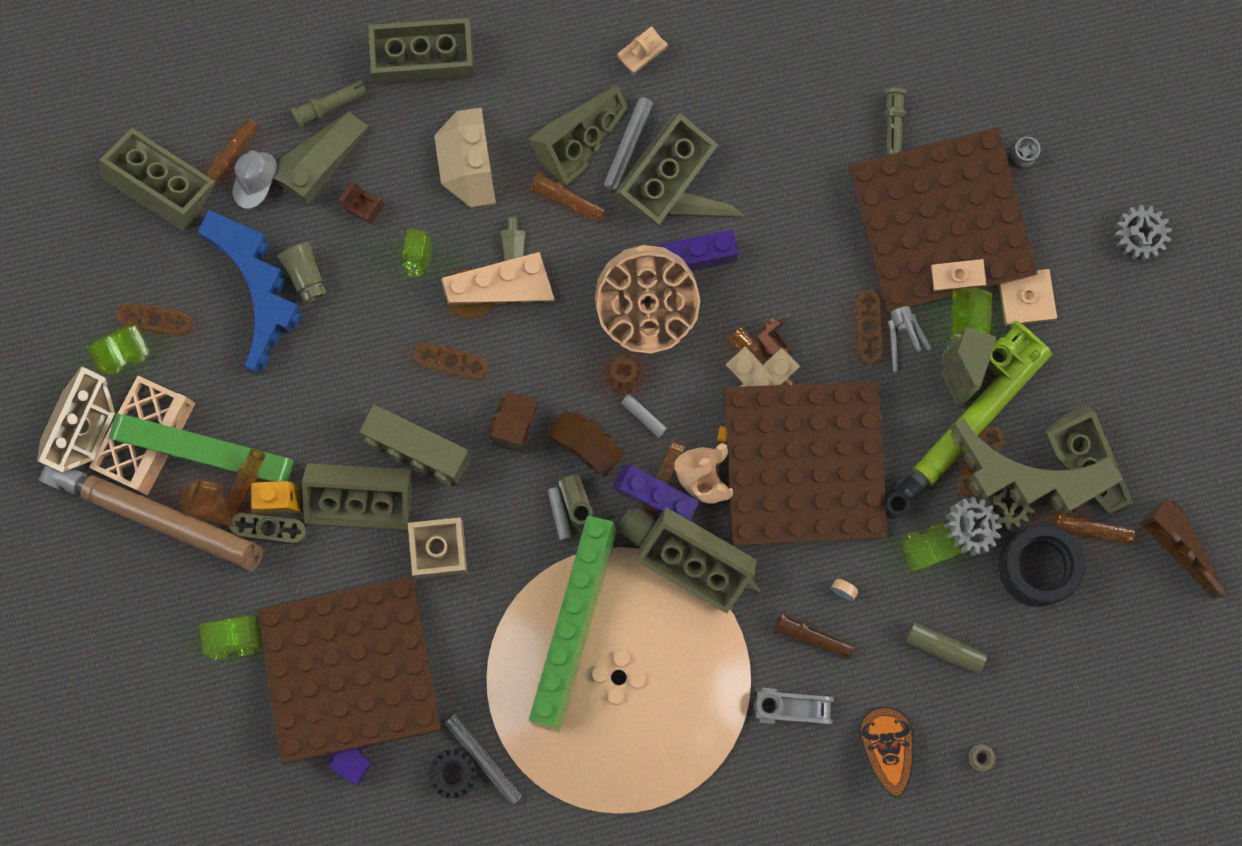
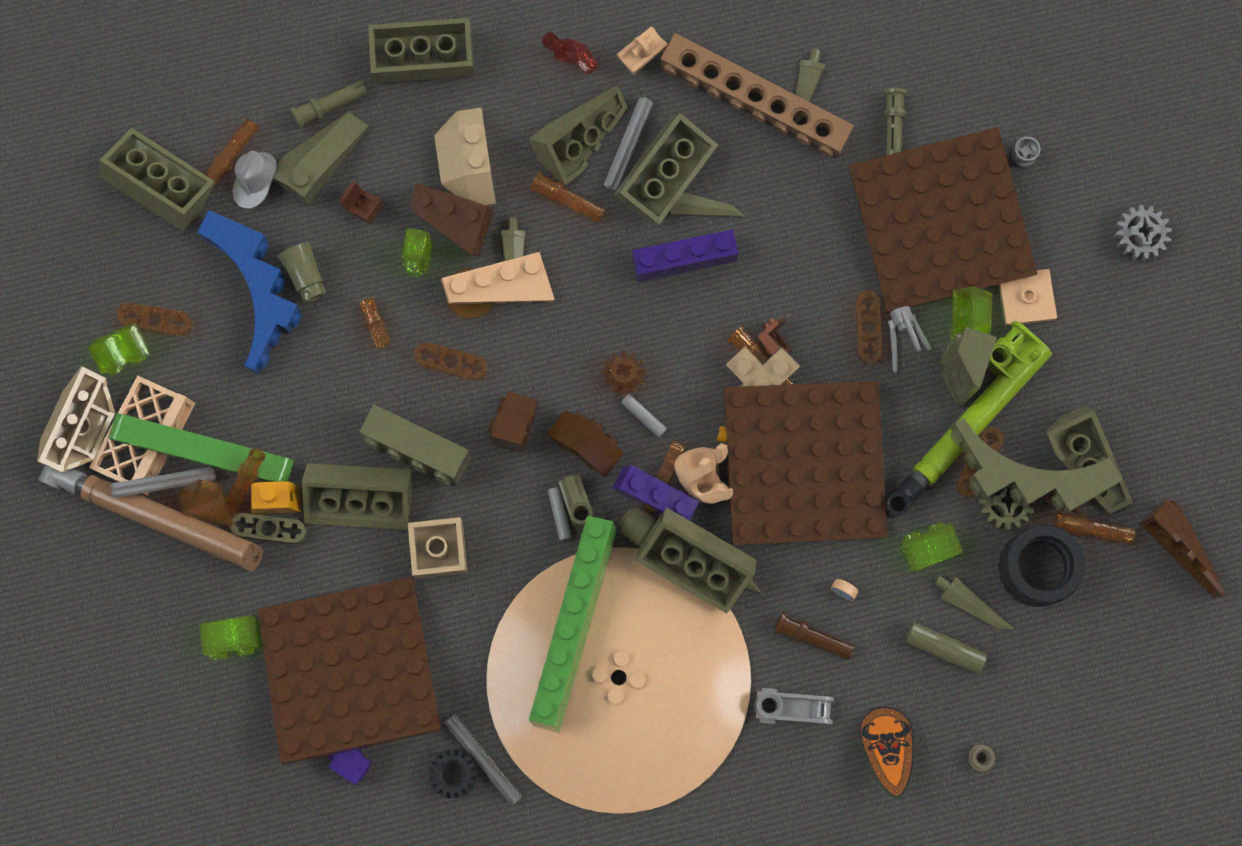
light nougat brick [595,245,701,354] -> none
light nougat plate [931,259,986,291] -> none
light grey gear [944,497,1002,556] -> none
none -> light grey axle [110,467,216,498]
none -> clear orange axle [358,297,391,349]
none -> reddish brown wedge [409,183,494,256]
none -> clear red arm [541,32,599,75]
none -> medium nougat brick [661,33,854,158]
none -> olive bar [793,49,825,124]
none -> olive bar [934,576,1015,630]

